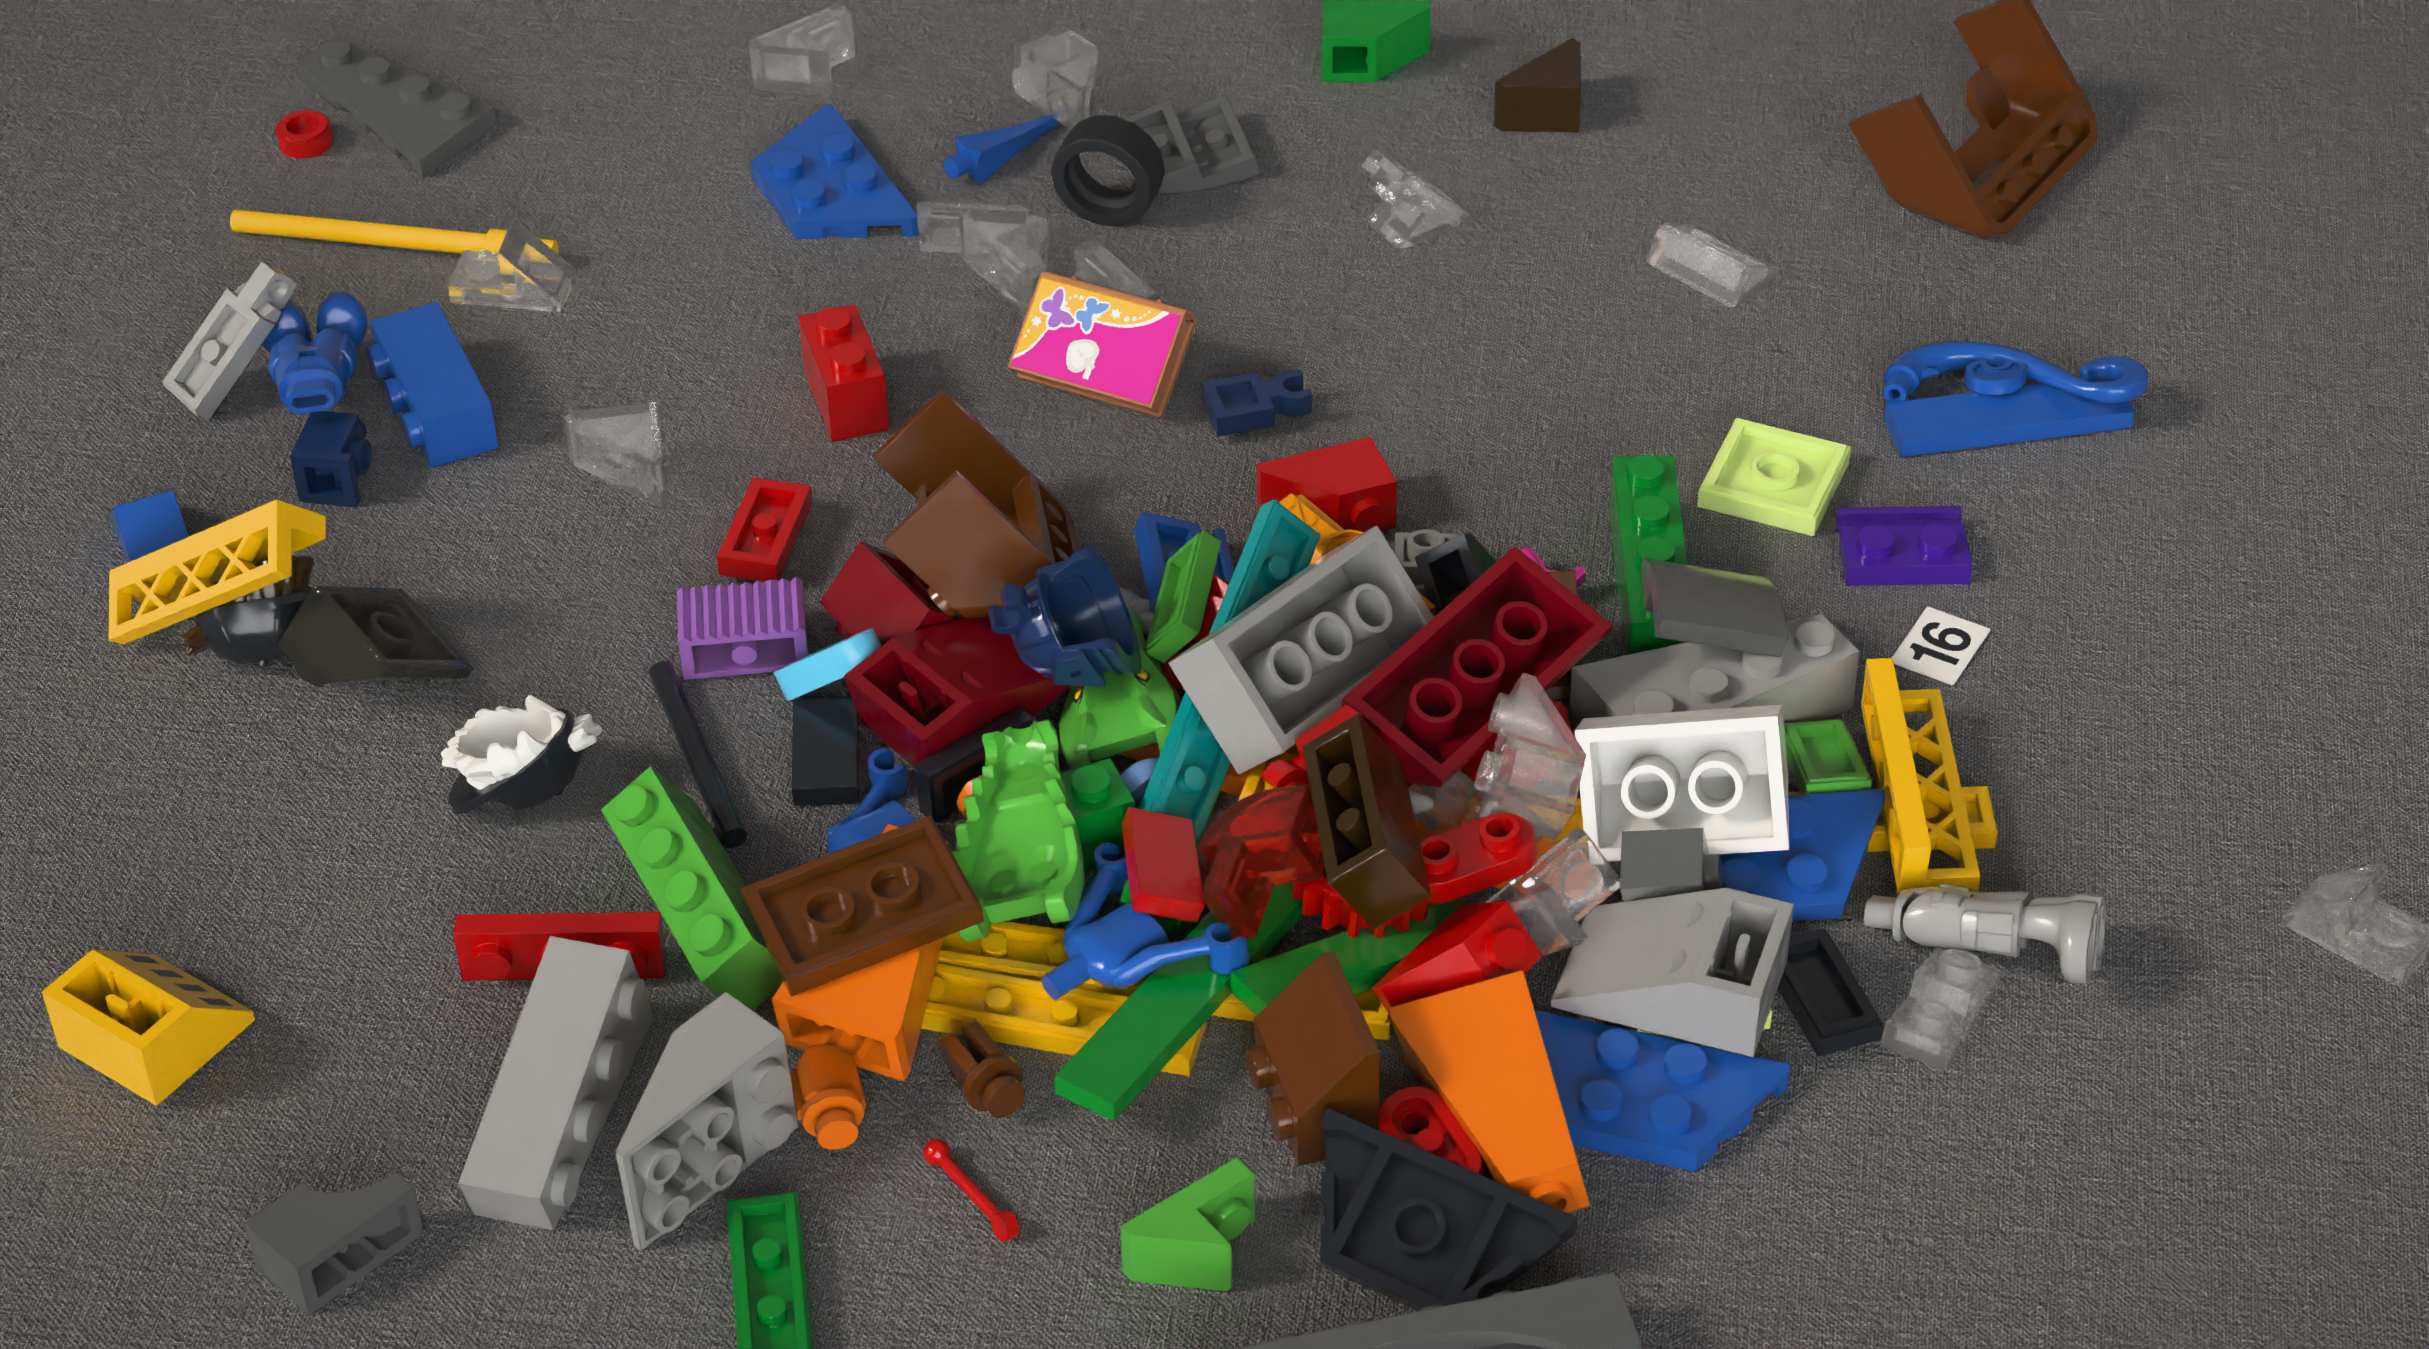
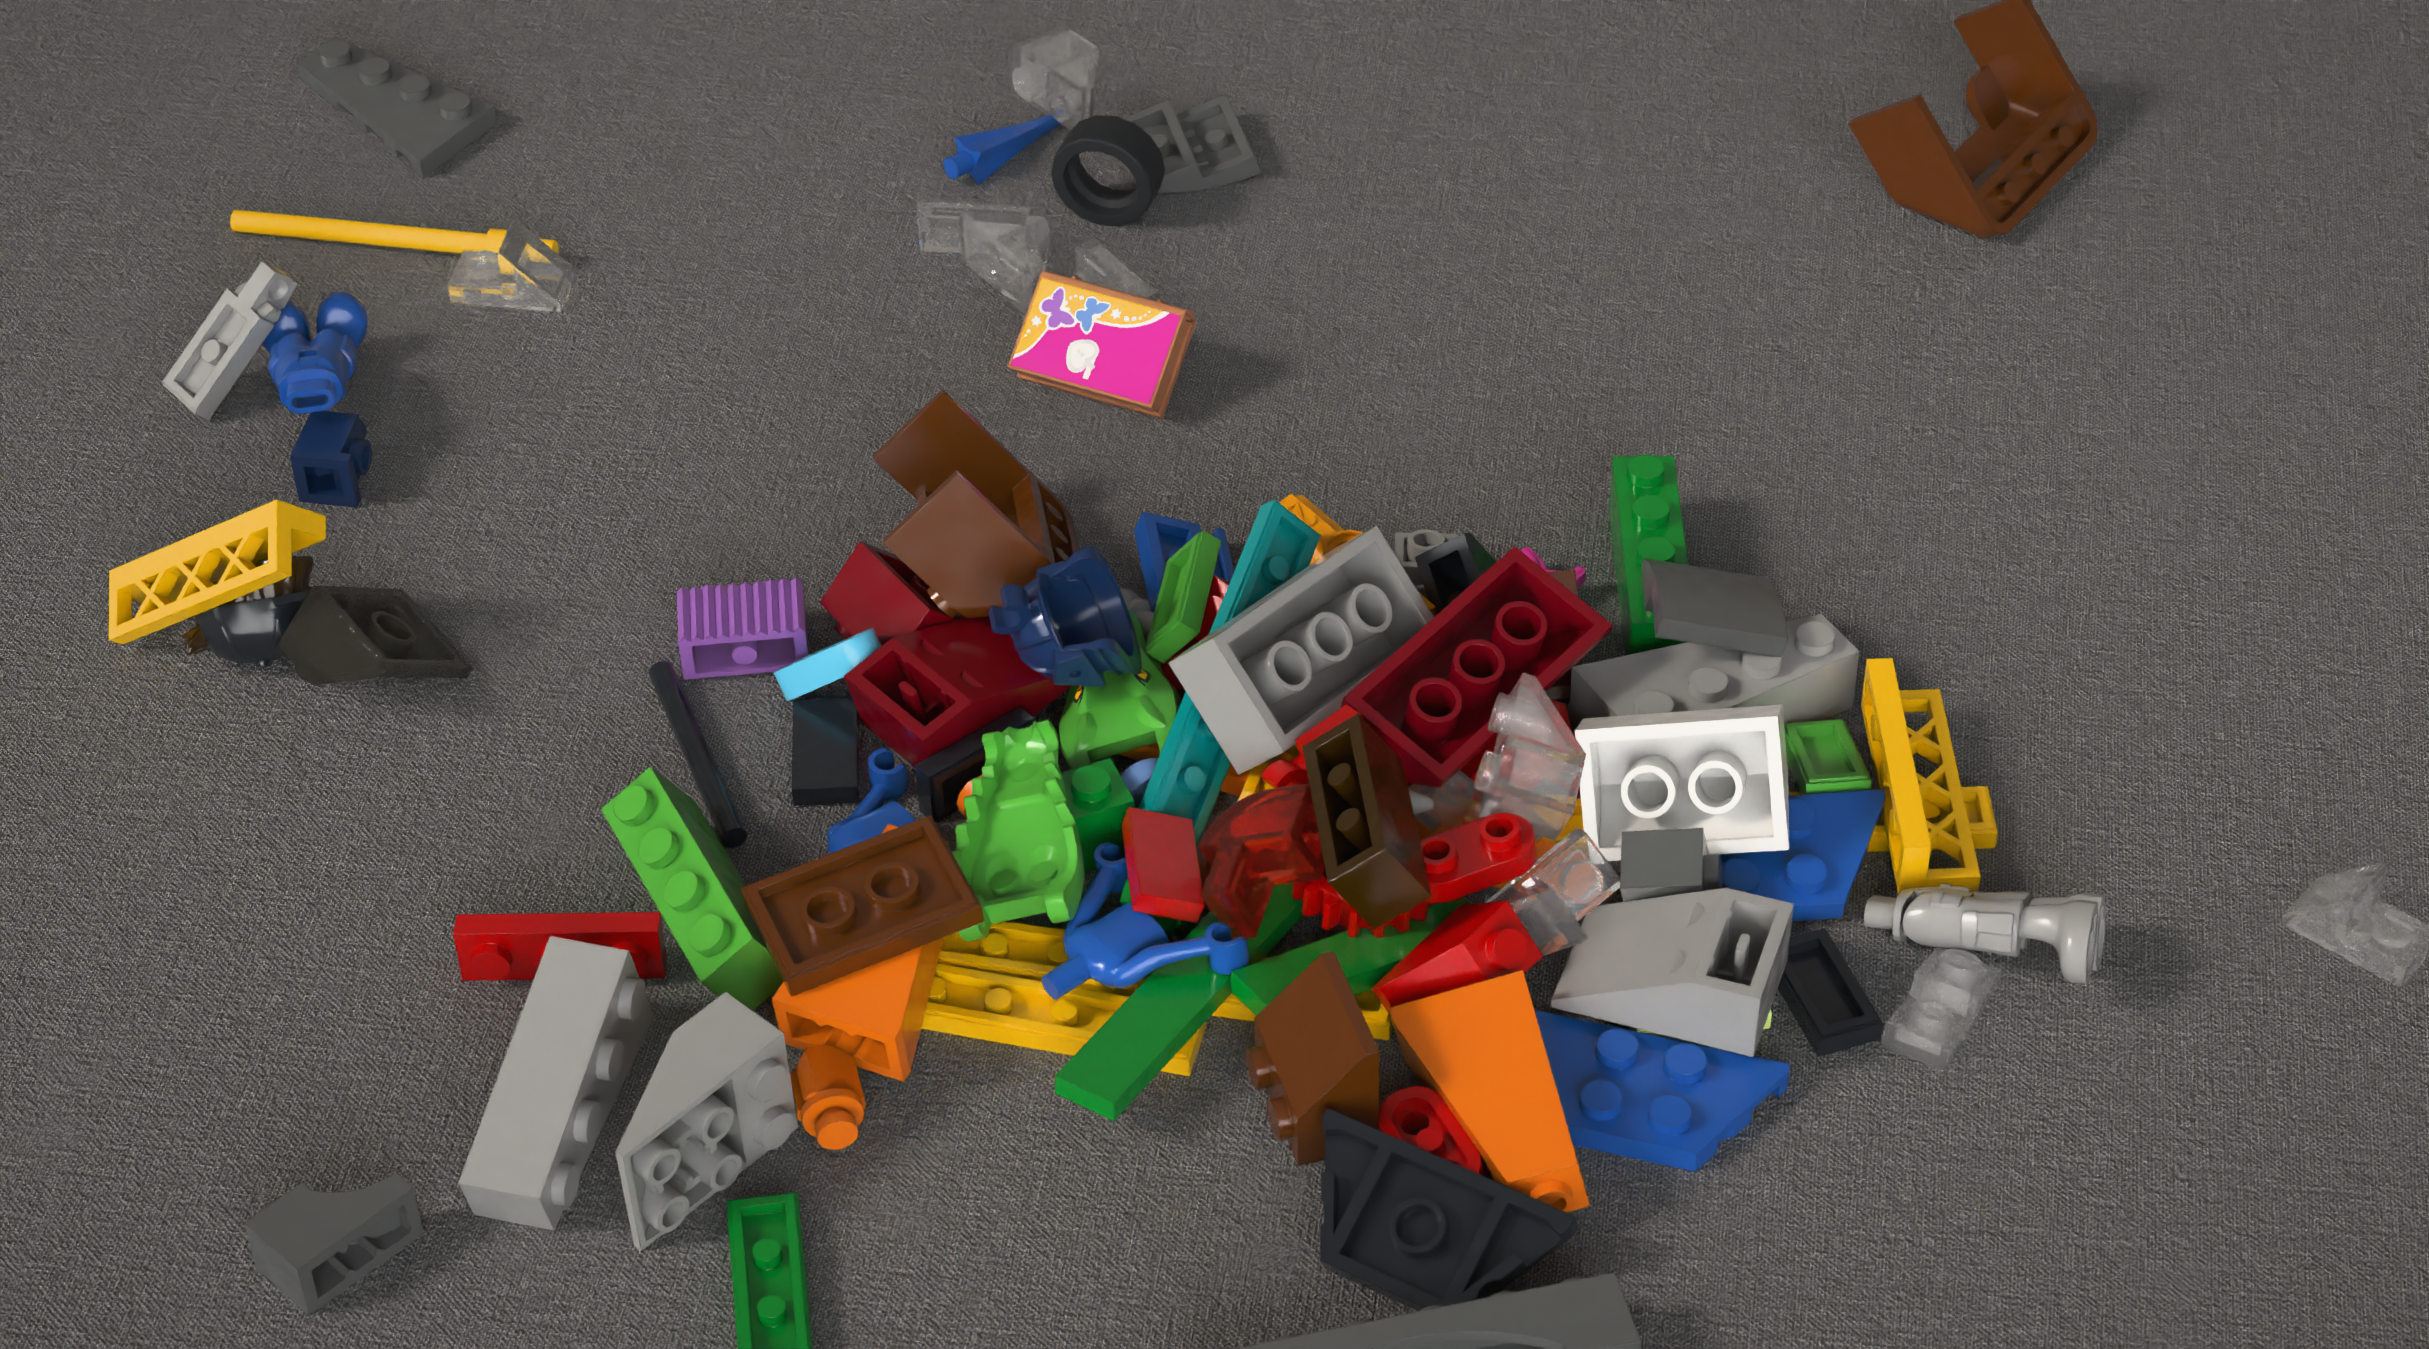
yellow slope [42,949,255,1106] -> none
blue slope [110,490,189,563] -> none
red tile [275,110,334,159] -> none
blue brick [366,302,499,468] -> none
white hair [441,695,602,814] -> none
clear slope [563,401,669,508] -> none
red plate [717,478,813,582] -> none
clear slope [748,3,855,96] -> none
blue wing [751,104,920,239] -> none
red brick [798,304,890,442] -> none
red hinge [923,1138,1019,1242] -> none
reddish brown arm [938,1018,1026,1118] -> none
bright green slope [1120,1157,1255,1291] -> none
dark blue plate [1201,370,1312,437] -> none
red slope [1256,437,1397,533] -> none
green slope [1322,0,1431,82] -> none
clear slope [1361,148,1470,249] -> none
dark brown slope [1493,38,1581,133] -> none
clear slope [1646,223,1779,308] -> none
yellowish green tile [1697,418,1851,536] -> none
dark purple plate [1835,506,1972,586] -> none
blue plant [1883,340,2149,403] -> none
blue tile [1884,380,2134,457] -> none
white sticker [1892,606,1991,686] -> none

